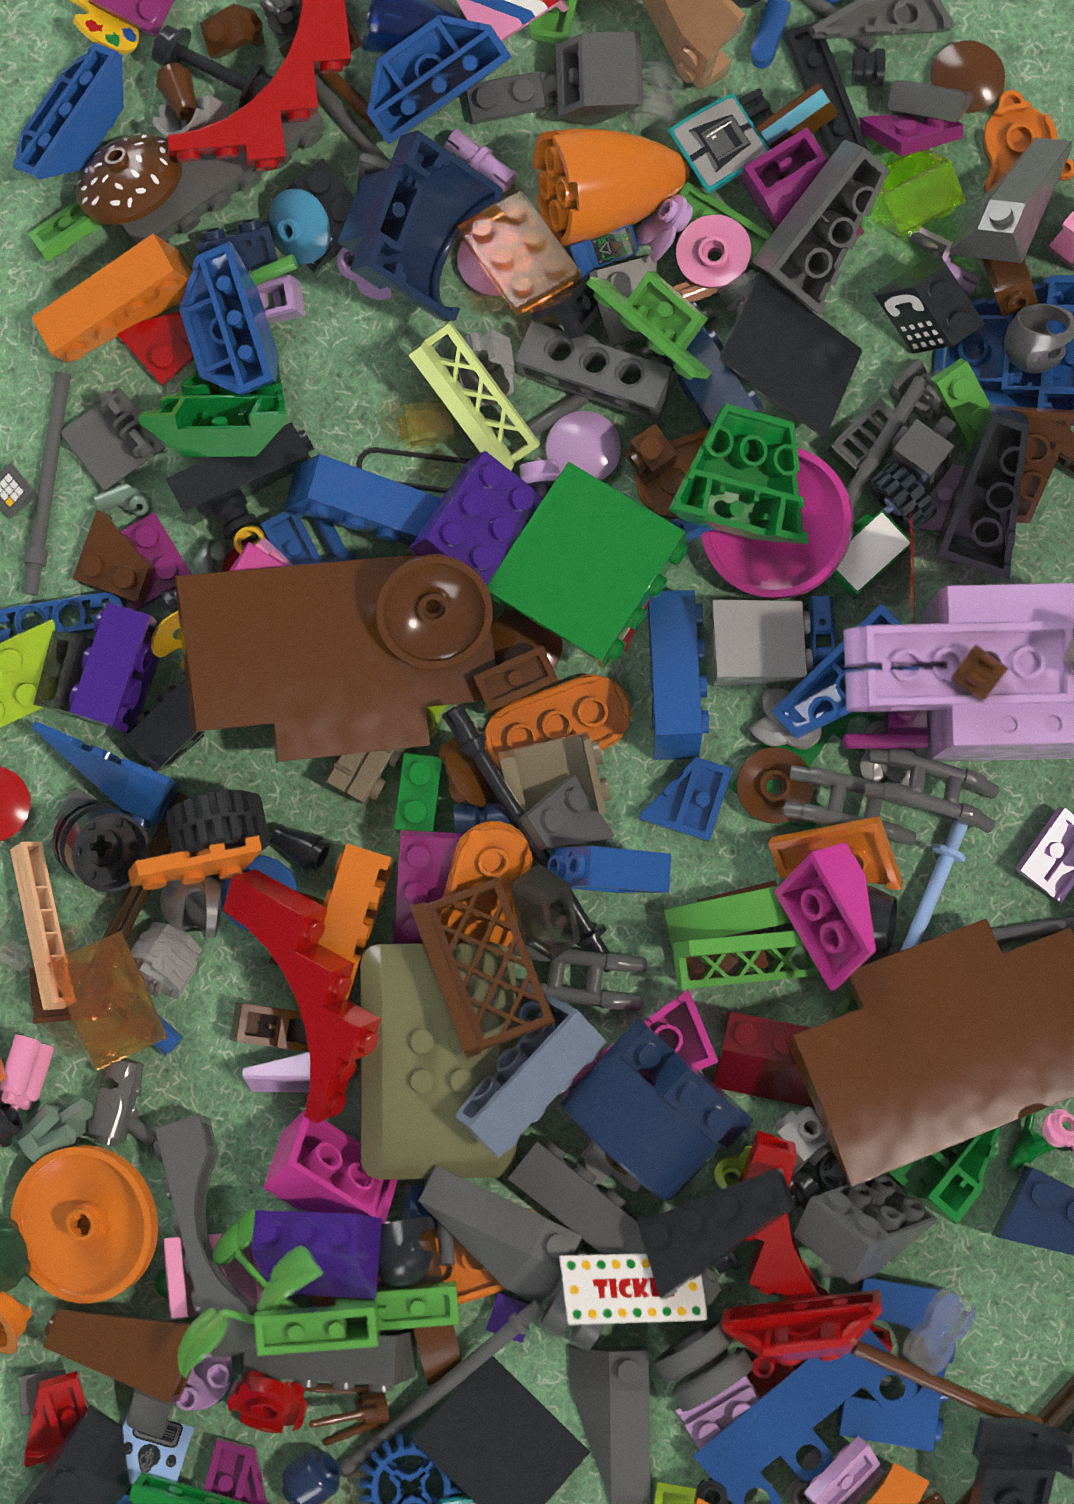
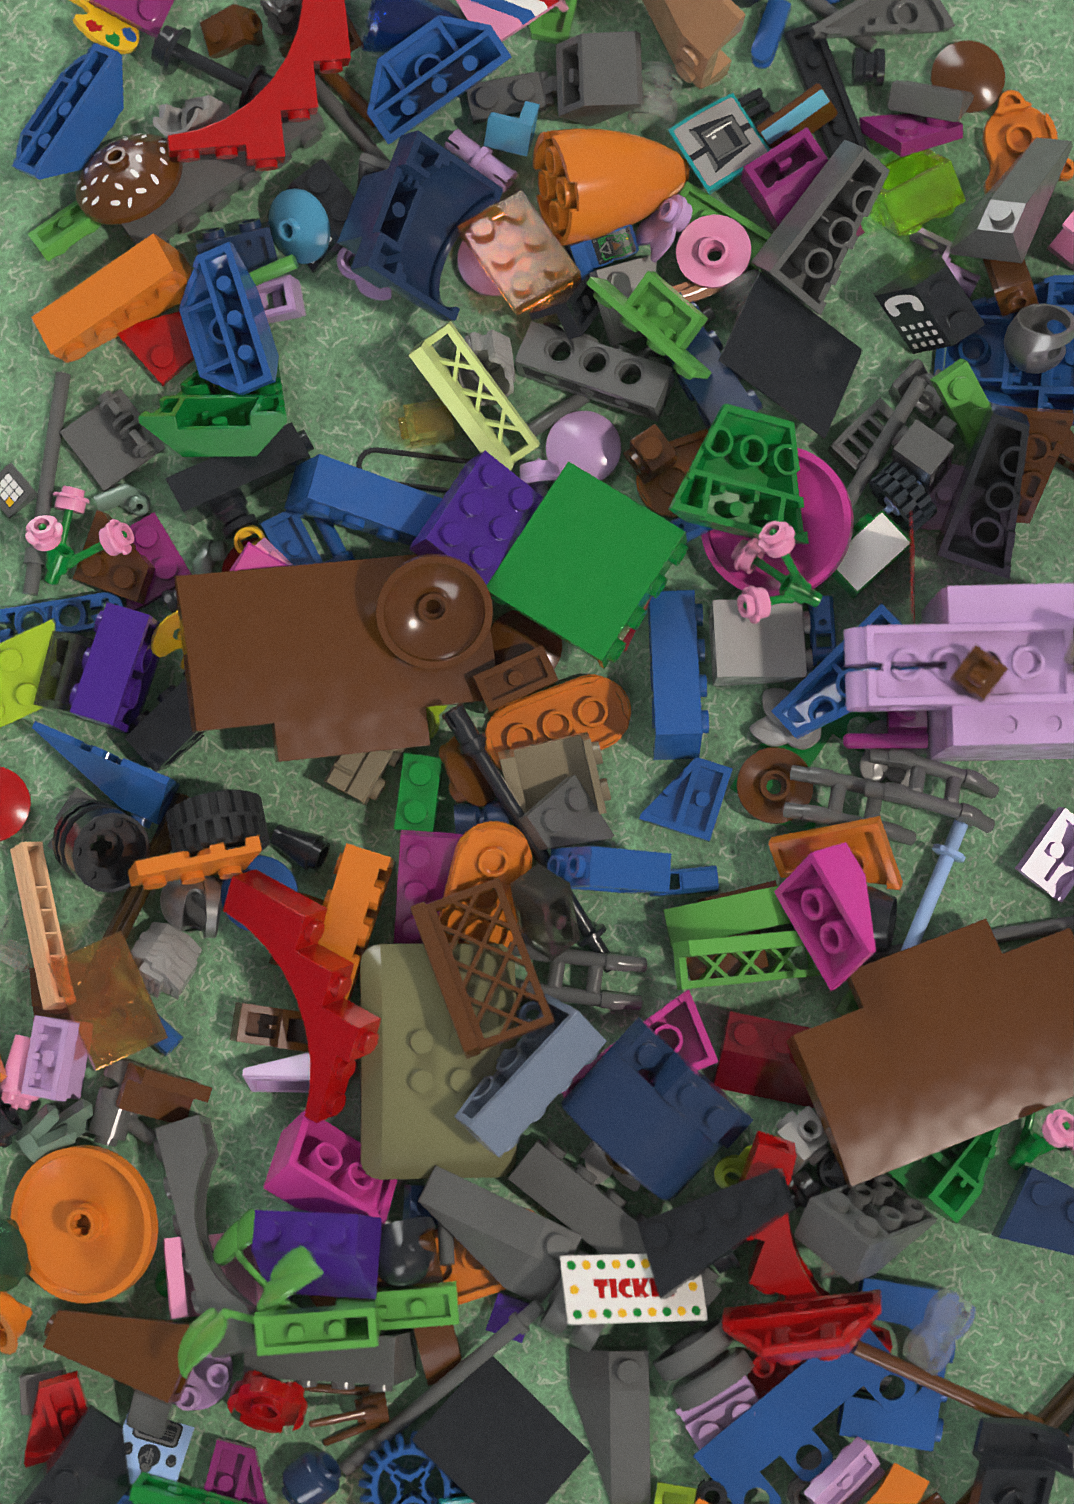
reddish brown cone [156,63,197,120] -> none
none -> lavender bracket [21,1016,93,1101]
none -> bright pink plant [25,486,134,585]
none -> reddish brown panel [115,1062,212,1123]
none -> dark azure panel [484,101,540,156]
none -> blue bar [649,865,719,897]
none -> bright pink plant [731,521,822,624]

